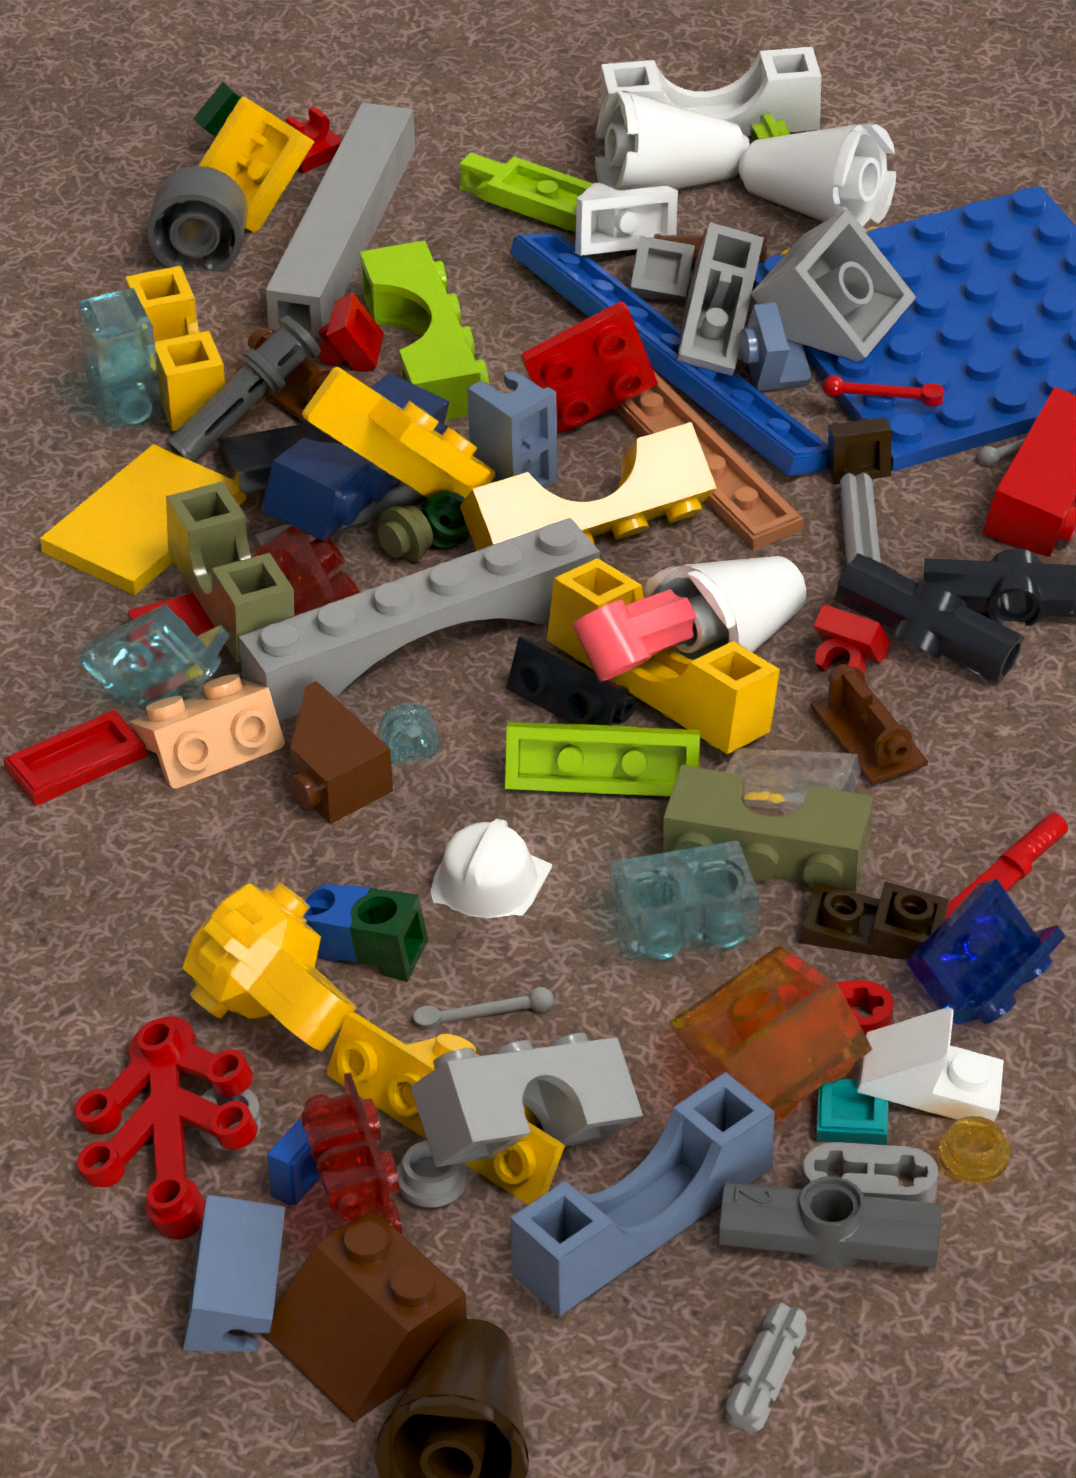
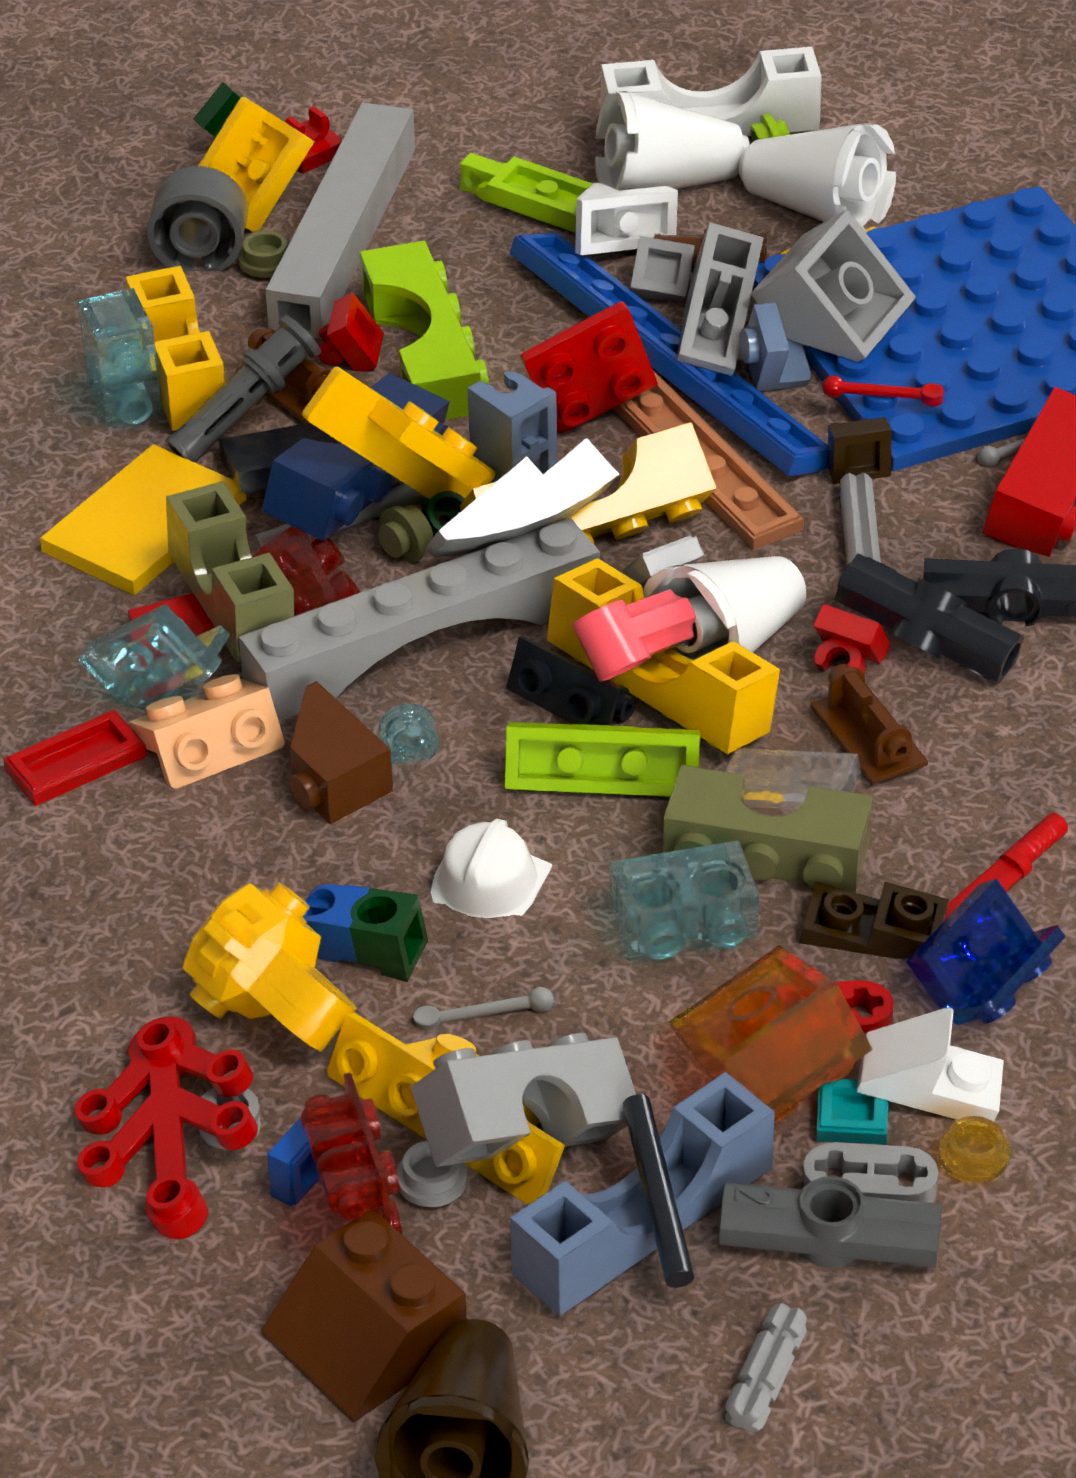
sand blue hinge [183,1194,285,1352] -> none
none -> olive plate [238,230,288,278]
none -> slope [426,438,619,557]
none -> tile [620,535,705,589]
none -> black bar [622,1094,694,1288]

